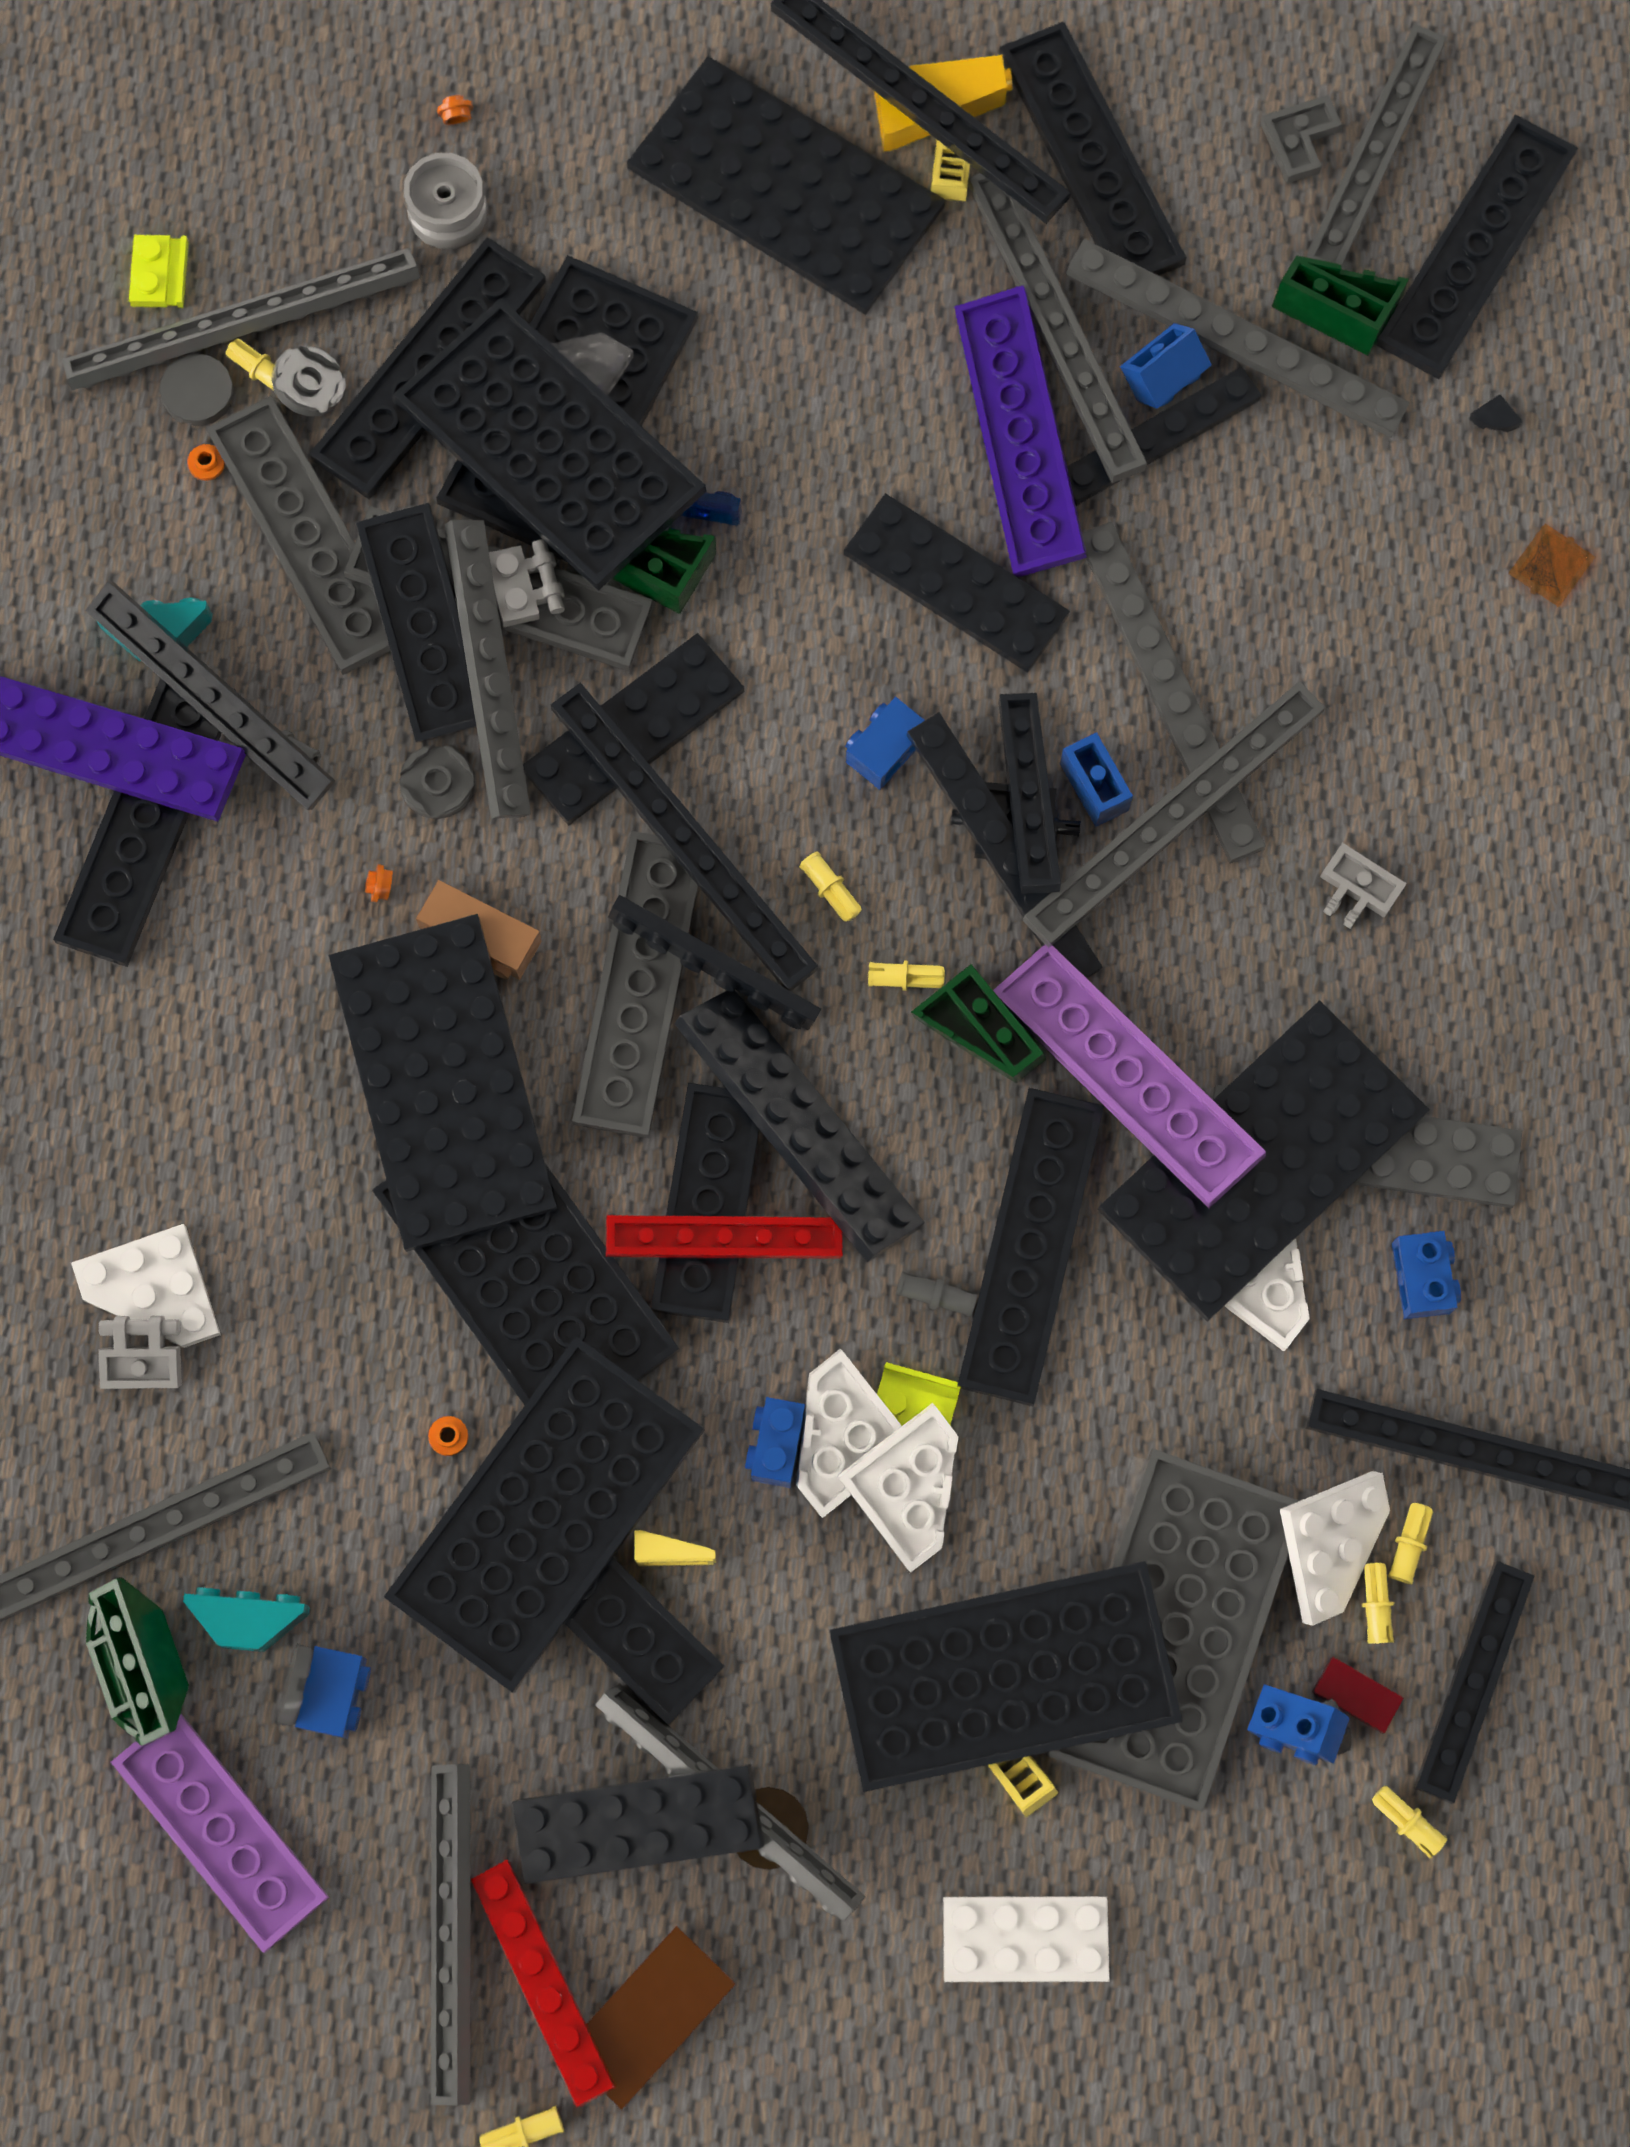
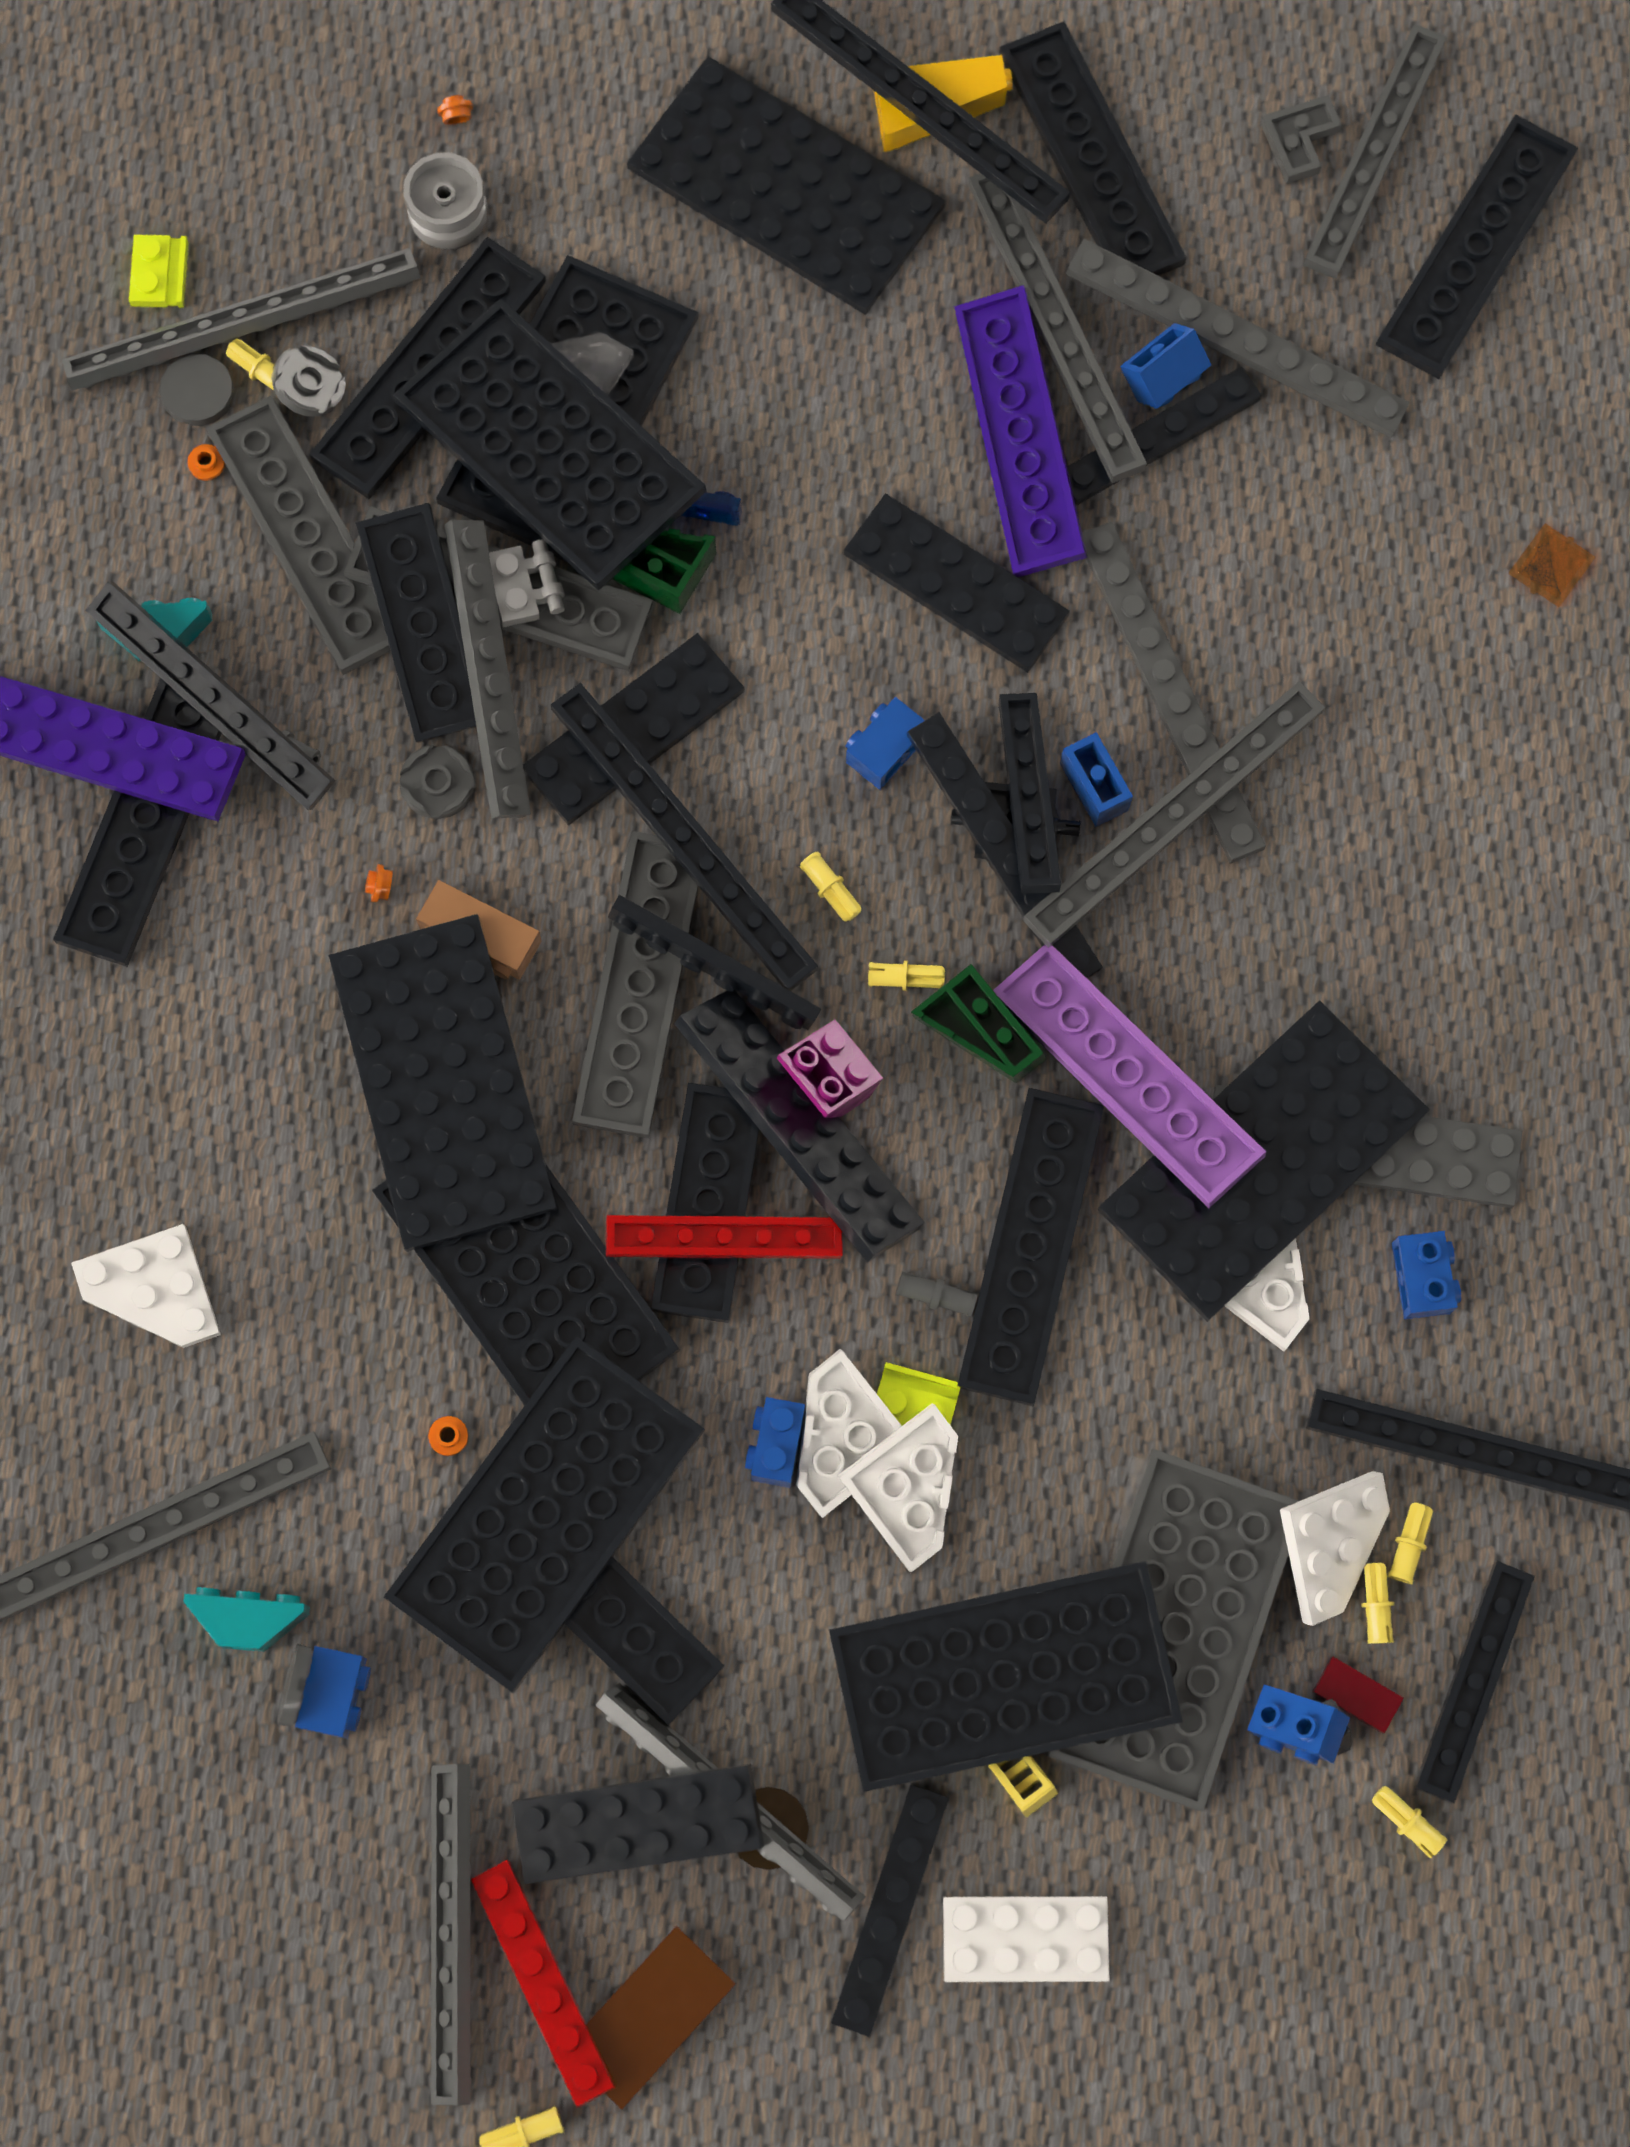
dark green wedge [86,1577,189,1746] -> none
light grey plate [98,1316,182,1389] -> none
medium lavender plate [111,1714,330,1953] -> none
light yellow slope [634,1530,716,1566] -> none
light yellow slope [931,140,970,202] -> none
dark green wedge [1272,255,1409,356] -> none
light grey hinge [1320,843,1407,929] -> none
black tile [1469,394,1523,432] -> none
none -> magenta slope [777,1019,883,1118]
none -> black plate [831,1784,949,2037]

